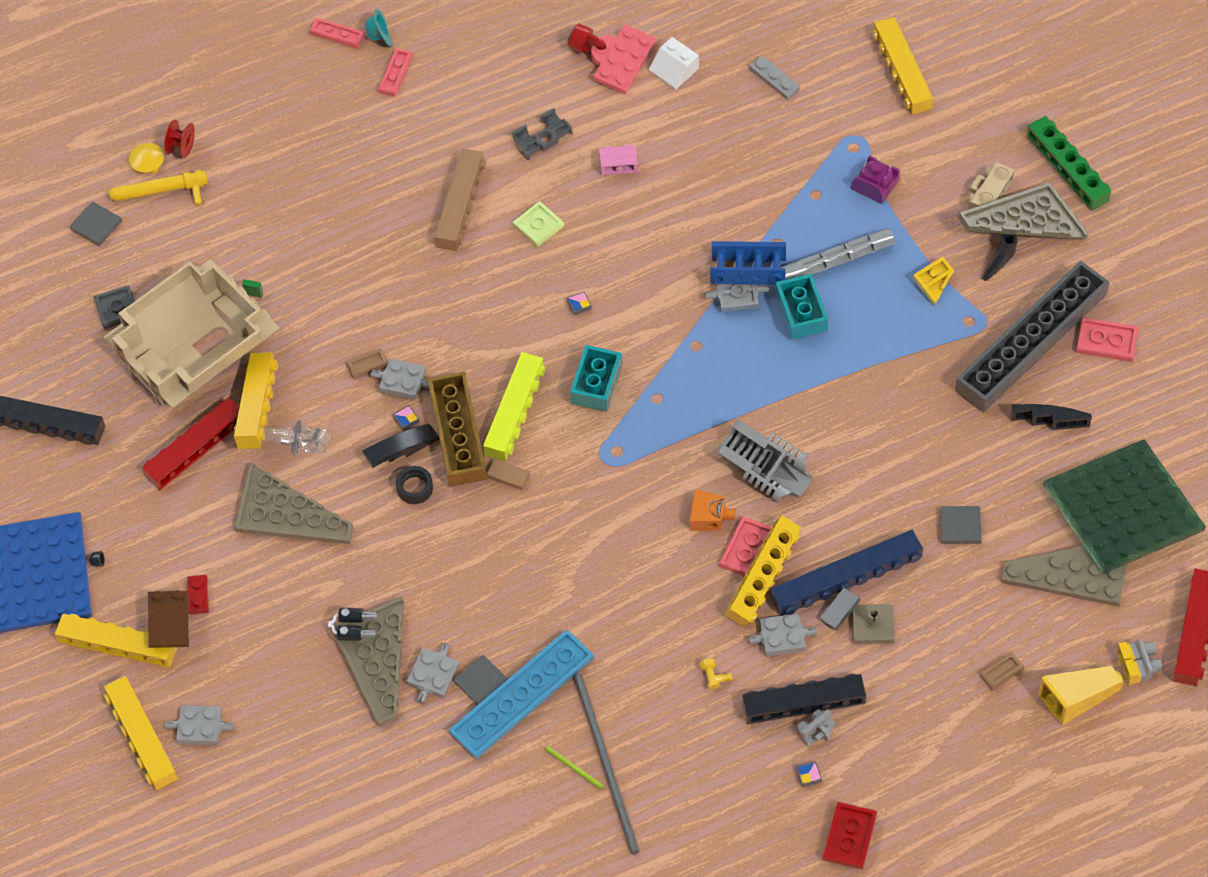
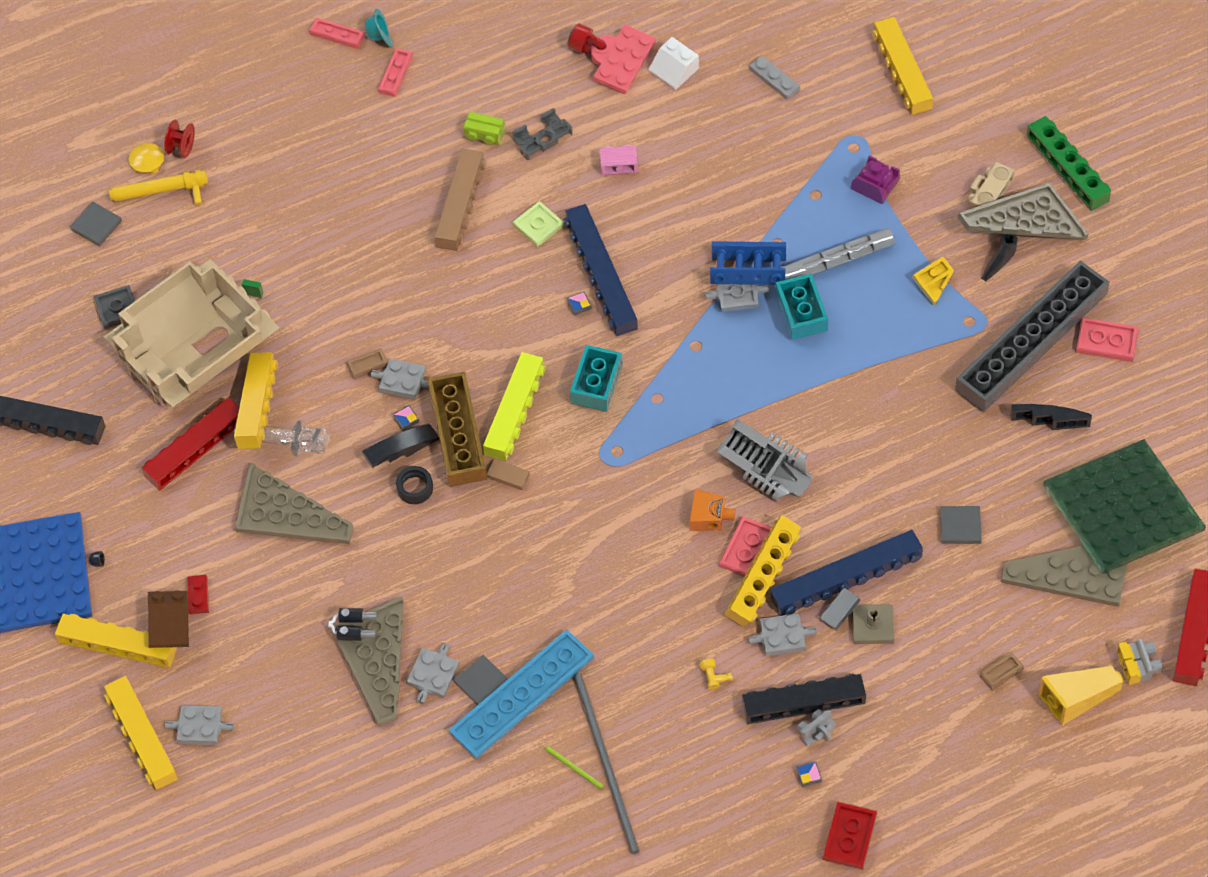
none -> lime brick [463,111,505,145]
none -> dark blue brick [563,204,638,336]

